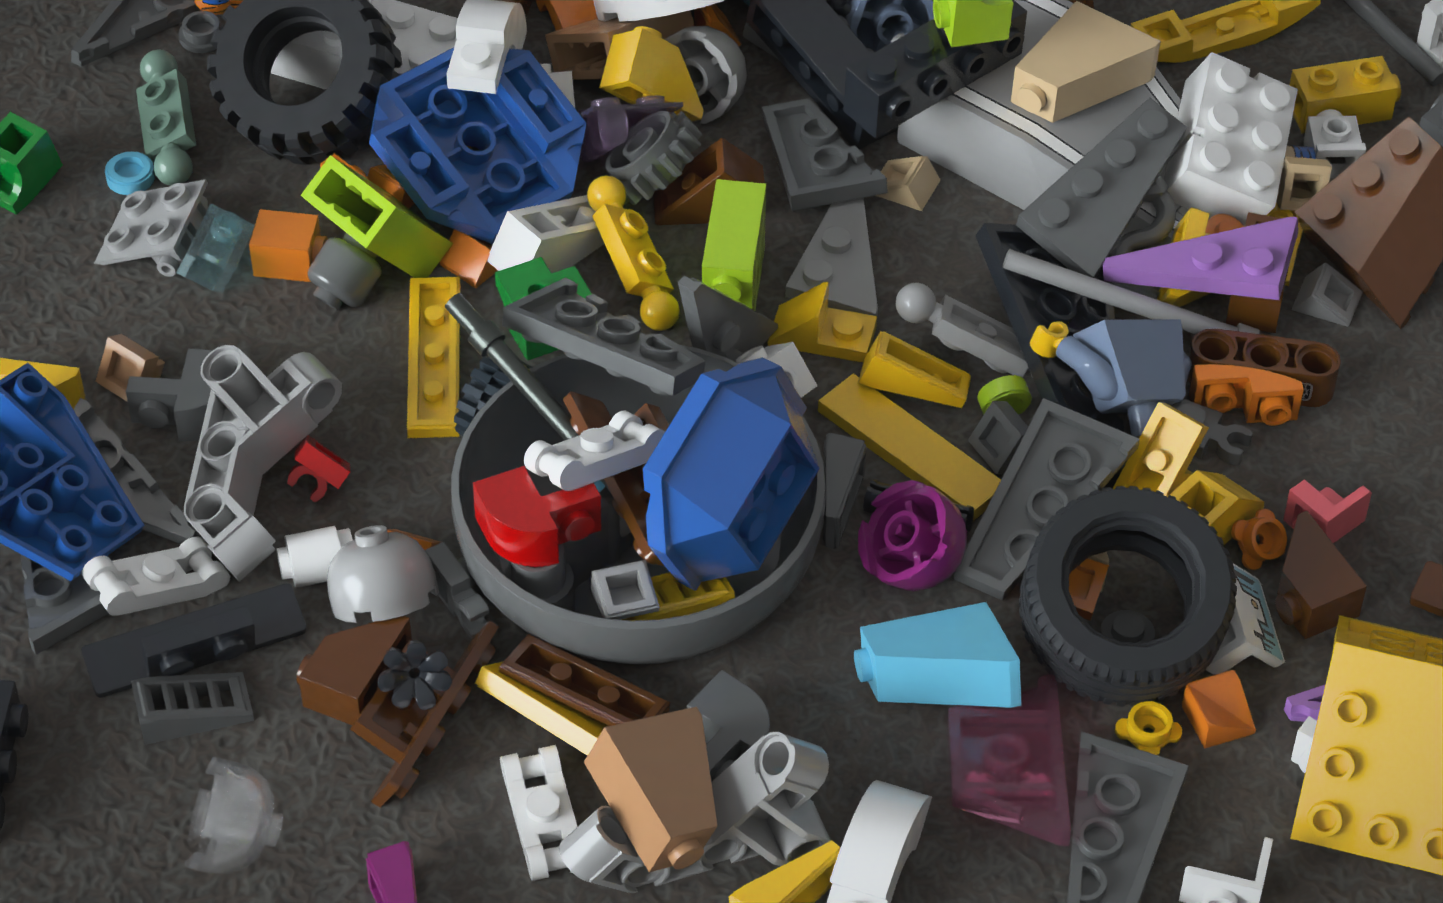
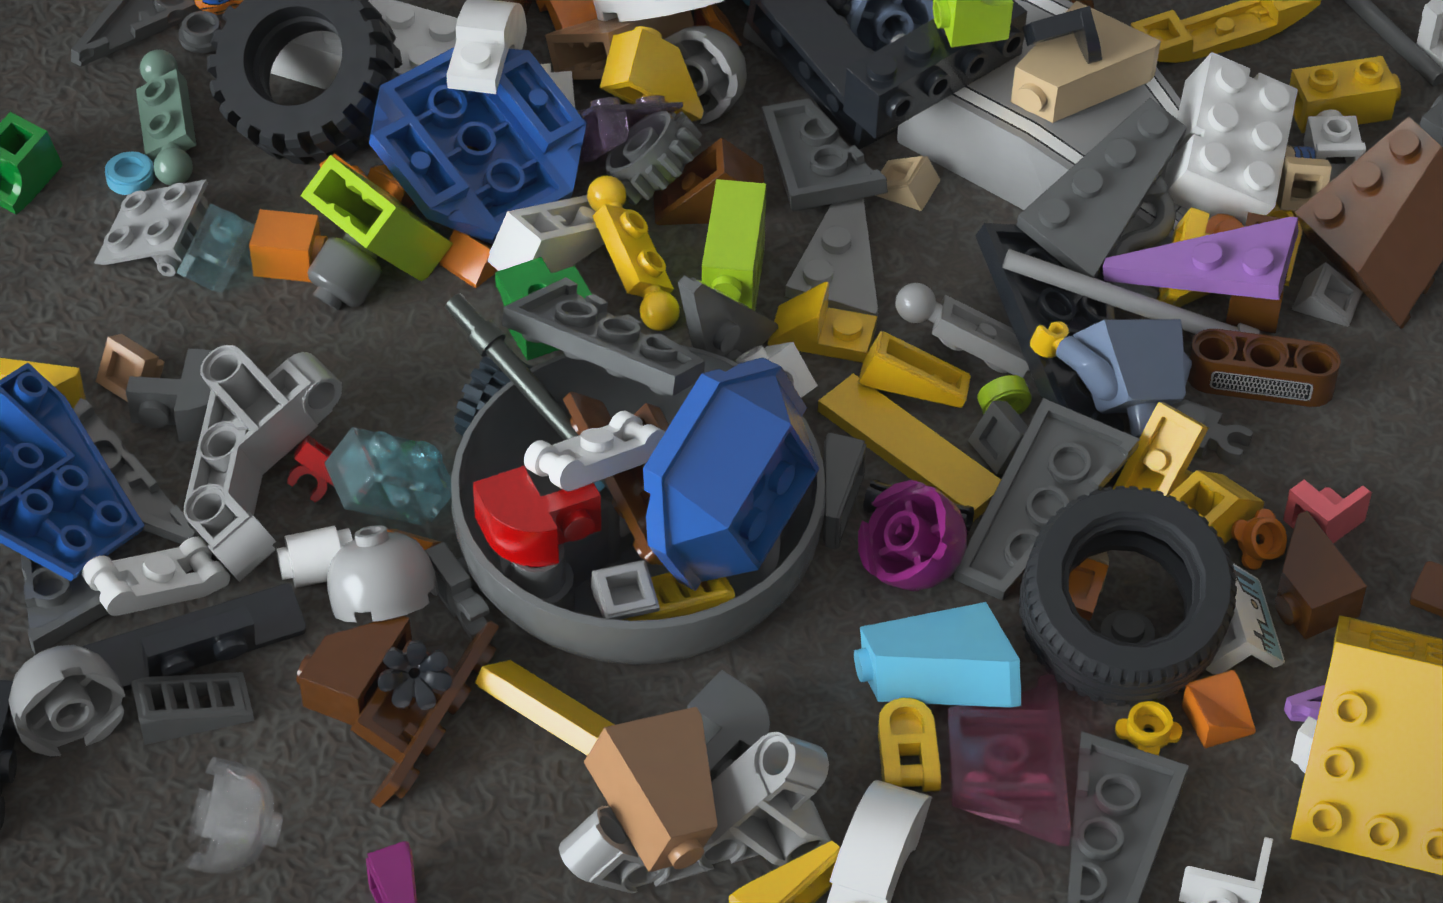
yellow tile [407,277,461,438] -> none
reddish brown slope [499,634,671,726] -> none
white plate [500,745,577,881] -> none
orange slope [1189,364,1304,426] -> none
none -> light grey cylinder [8,645,125,757]
none -> clear light blue brick [324,427,452,525]
none -> yellow plate [878,698,941,792]
none -> black tile [1022,6,1102,64]

